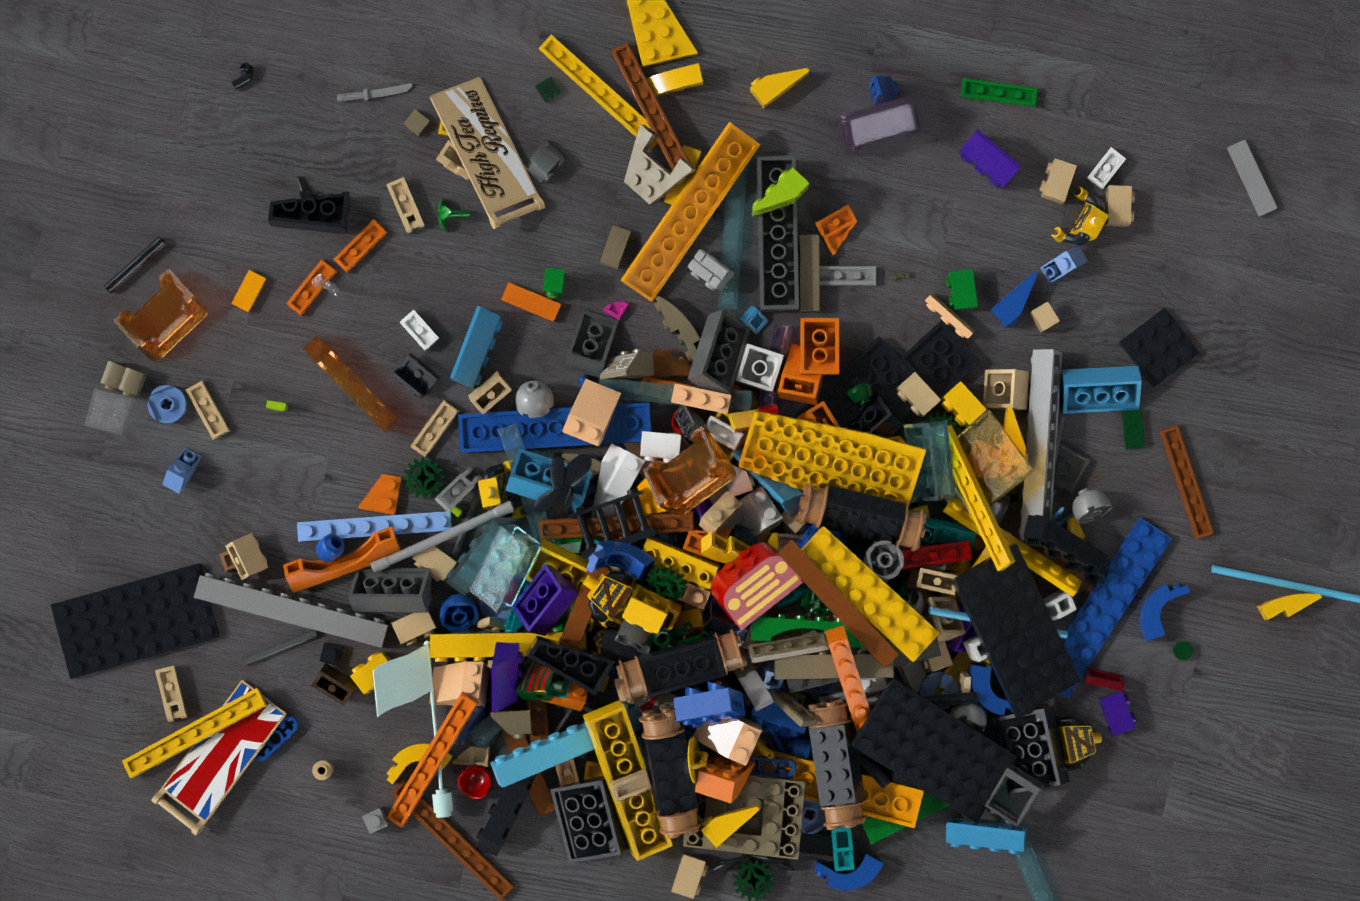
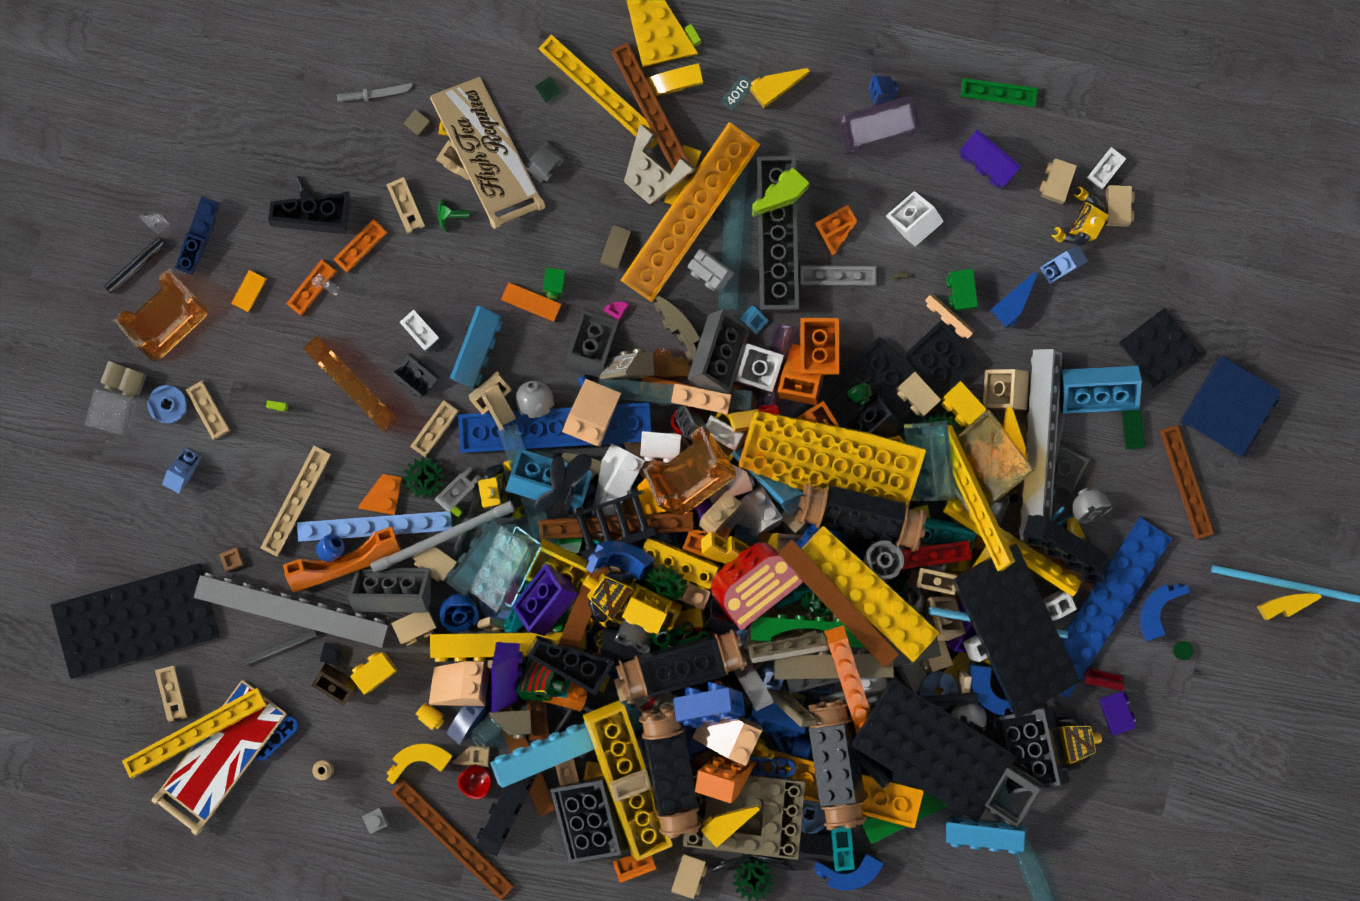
tan brick [225,533,268,580] -> none
black arm [232,62,253,90] -> none
light aqua flag [373,641,453,818] -> none
orange tile [386,692,479,828] -> none
yellow shield [688,737,708,784] -> none
dark tan tile [800,235,820,312] -> none
tan panel [1030,302,1059,332] -> none
light grey tile [1227,140,1277,217] -> none
none -> clear slope [139,212,169,235]
none -> dark blue slope [175,196,221,275]
none -> tan plate [260,446,331,557]
none -> yellow brick [416,702,444,730]
none -> tan panel [481,384,516,431]
none -> orange hinge [613,855,656,883]
none -> lime tile [685,24,701,47]
none -> clear light blue sticker [720,74,752,111]
none -> white slope [886,191,944,246]
none -> dark blue panel [1179,356,1281,458]

